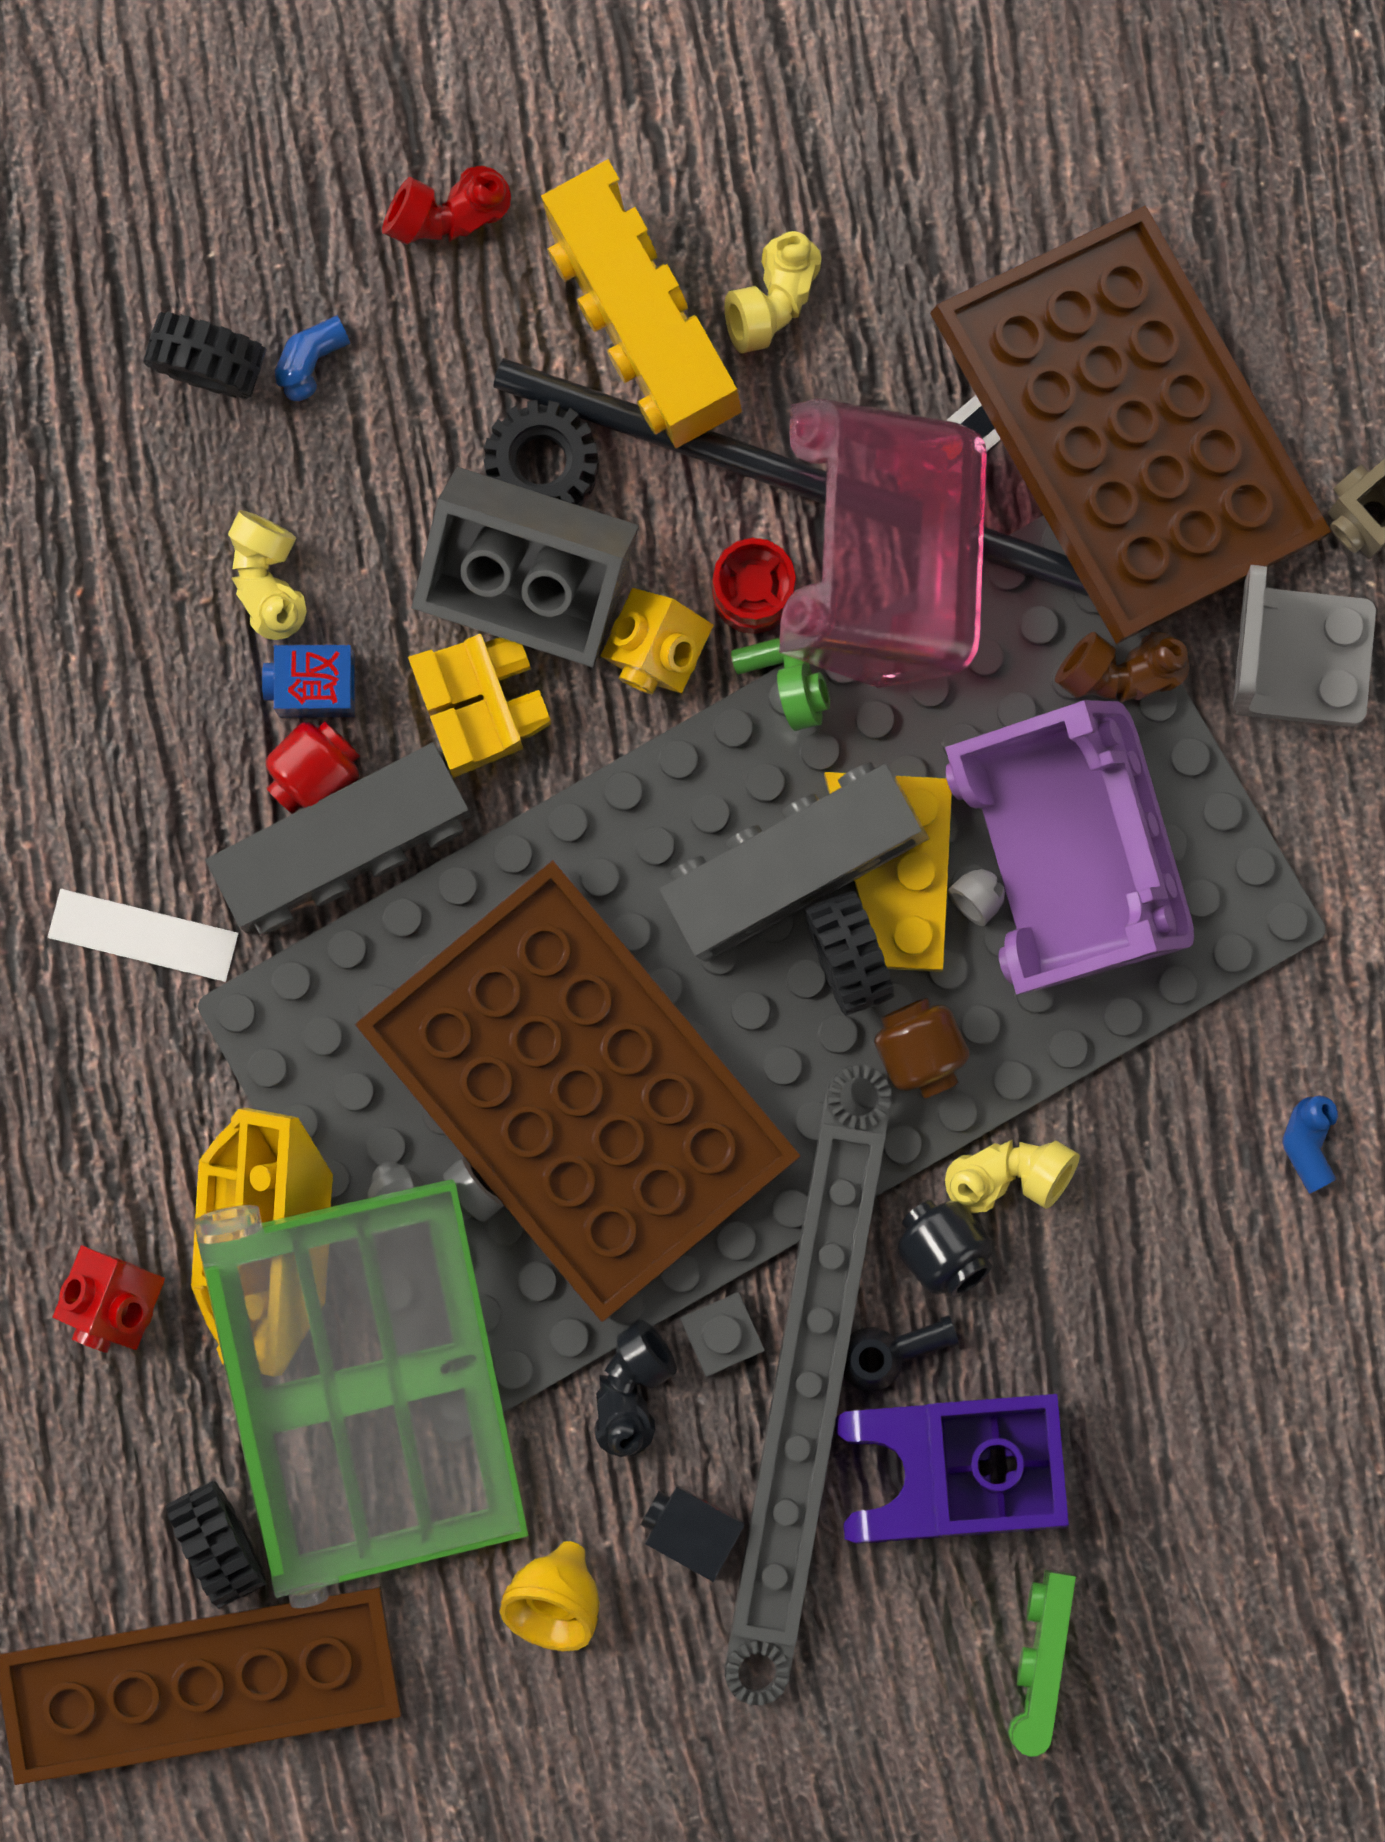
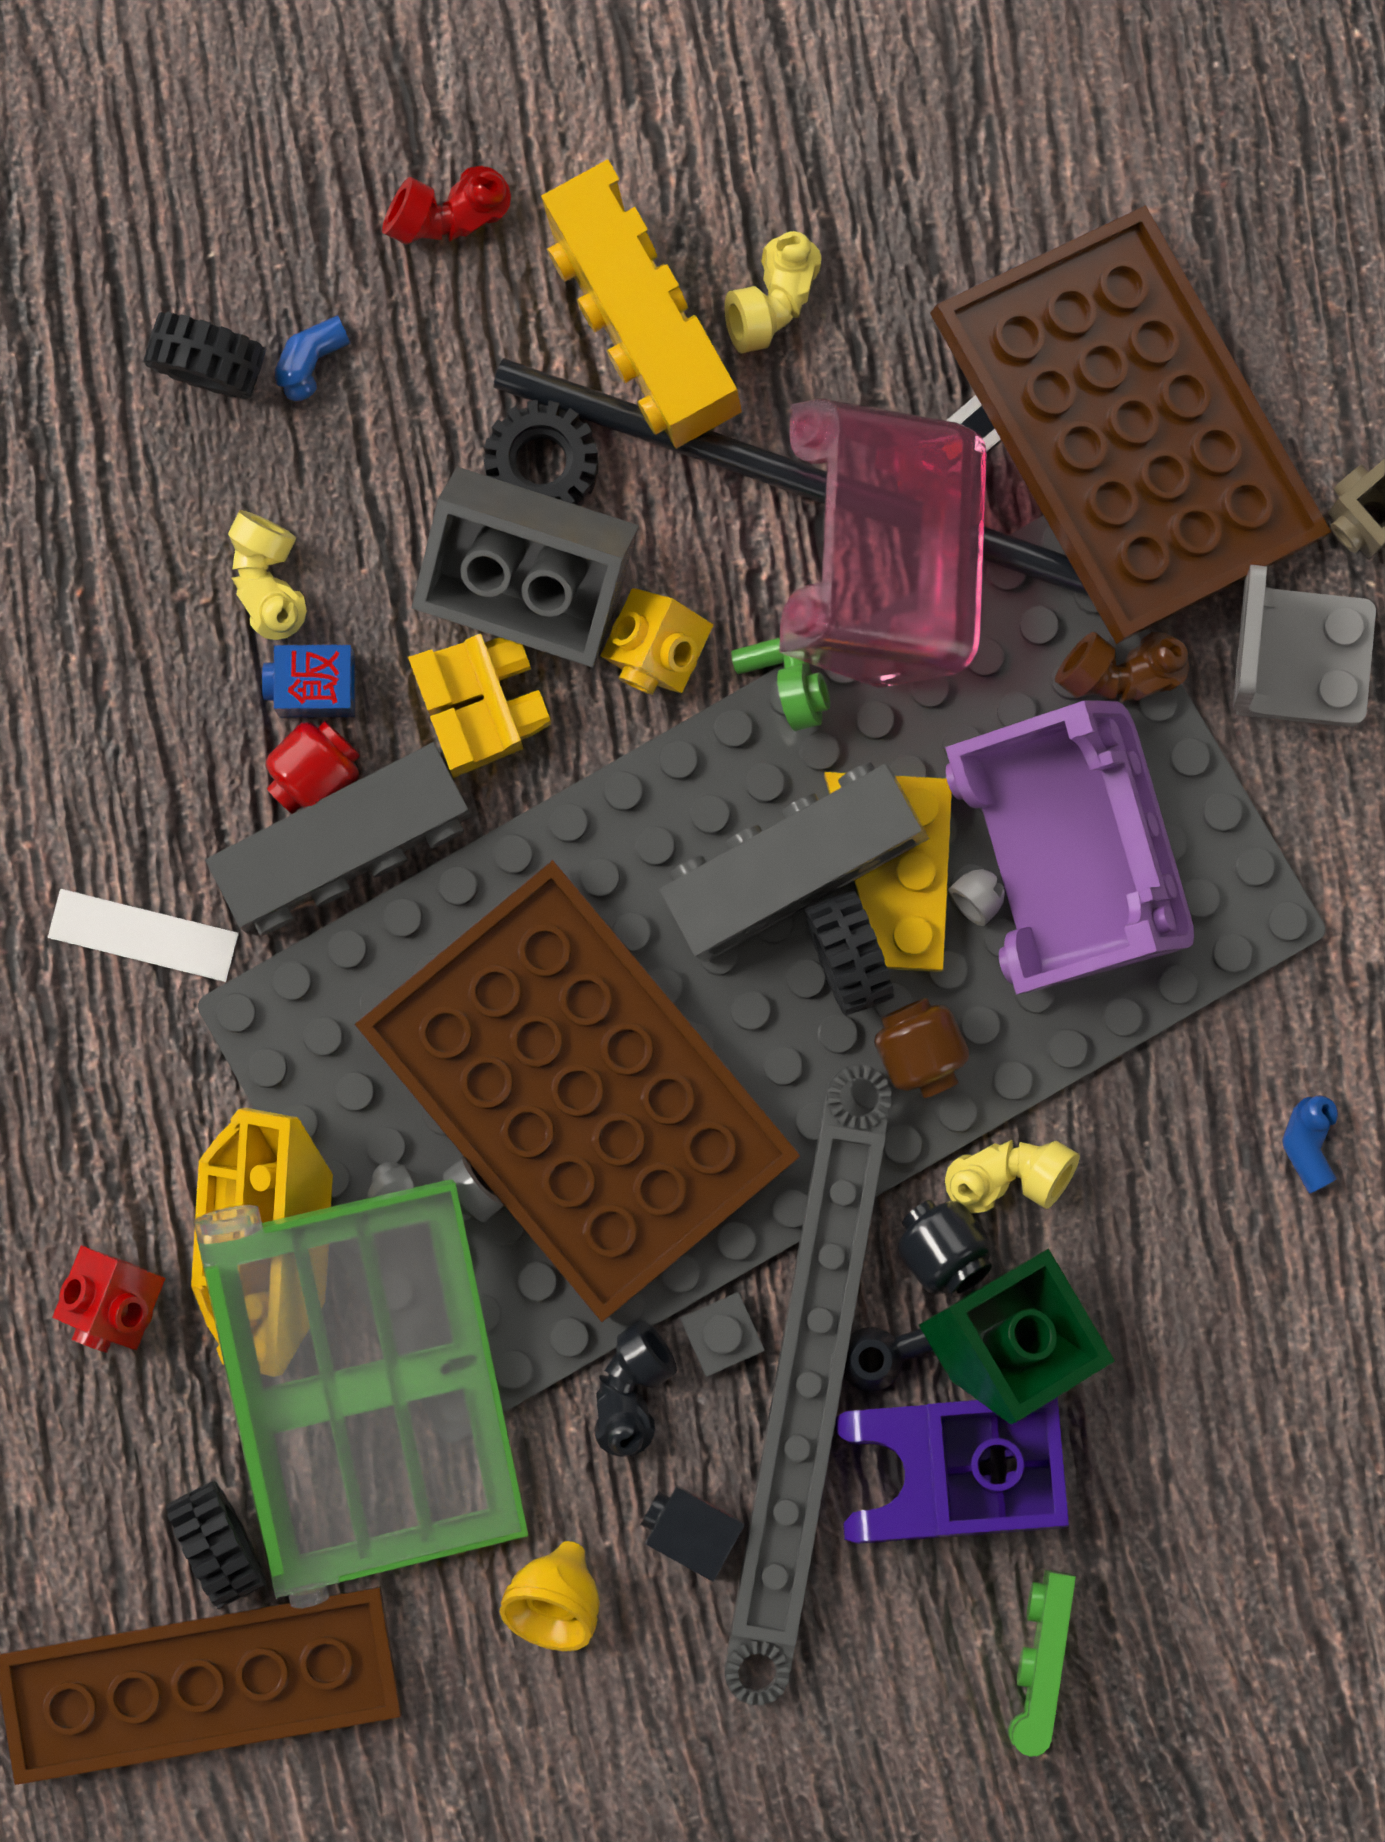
red wheel [712,537,796,634] -> none
none -> dark green slope [919,1248,1115,1424]

